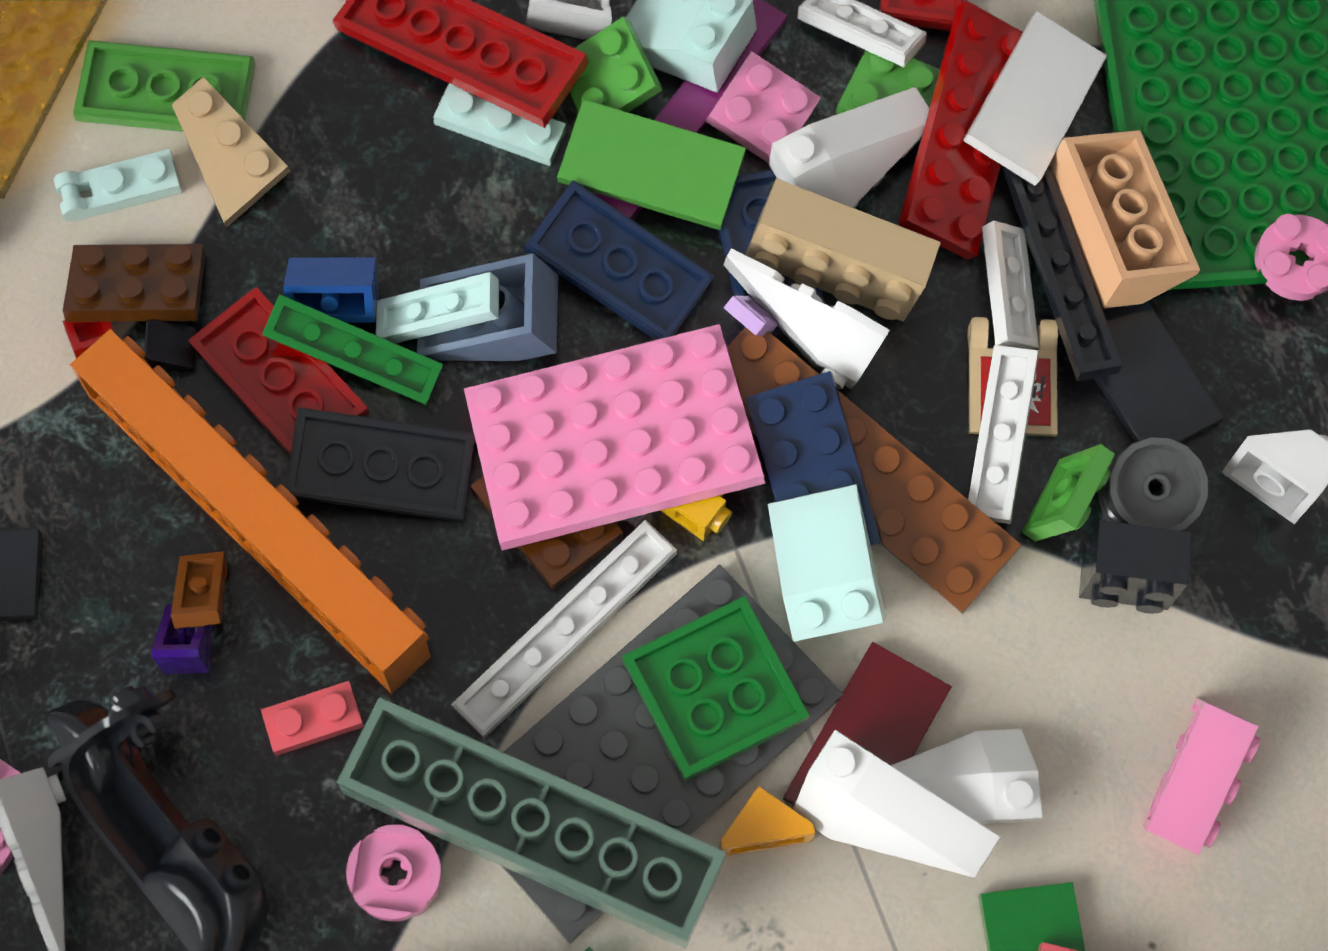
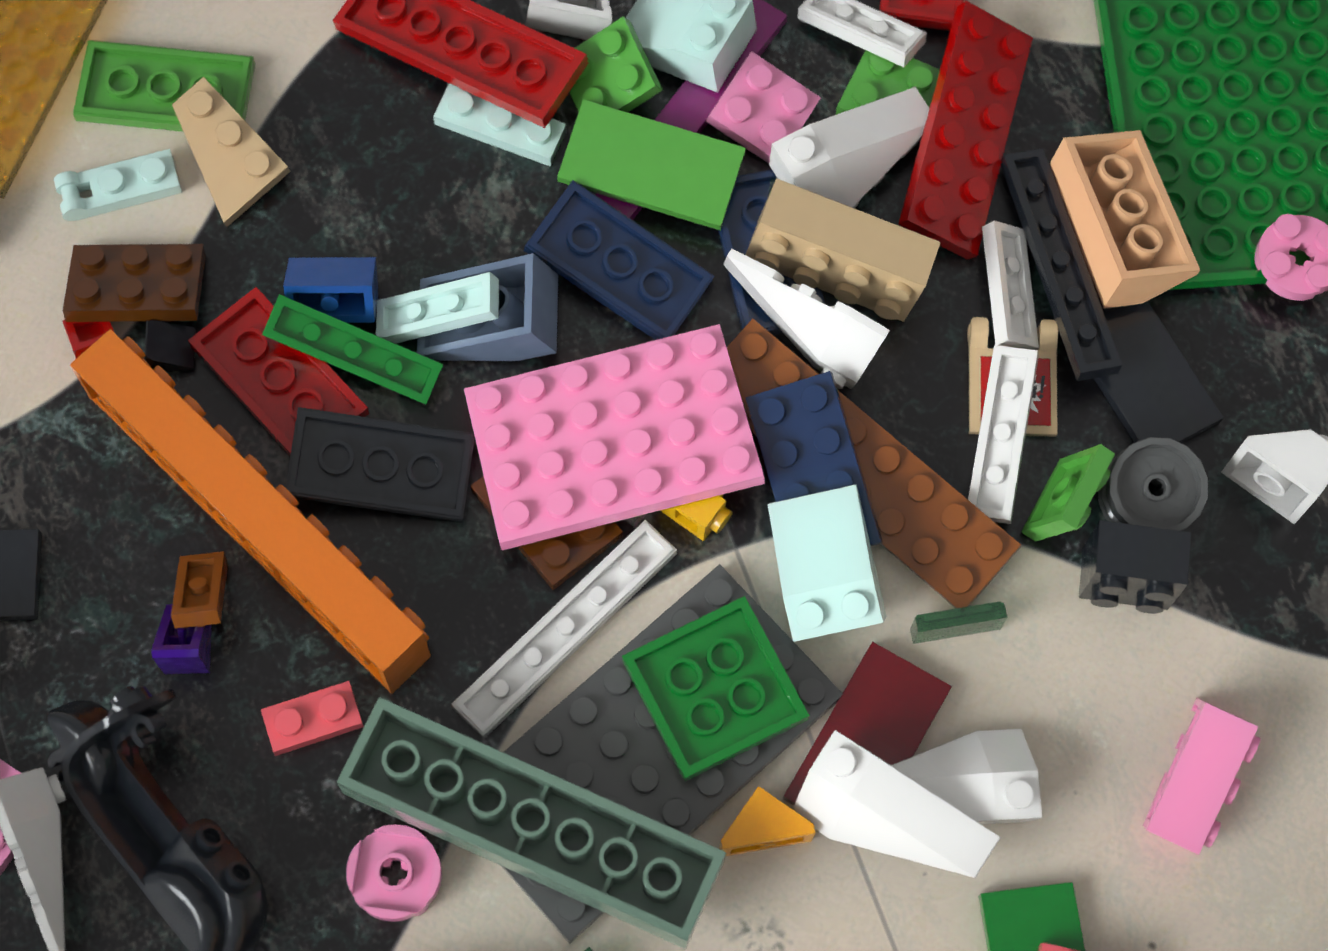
lavender tile [724,296,778,336] -> none
white tile [963,11,1107,186] -> none
none -> clear green tile [910,601,1008,644]

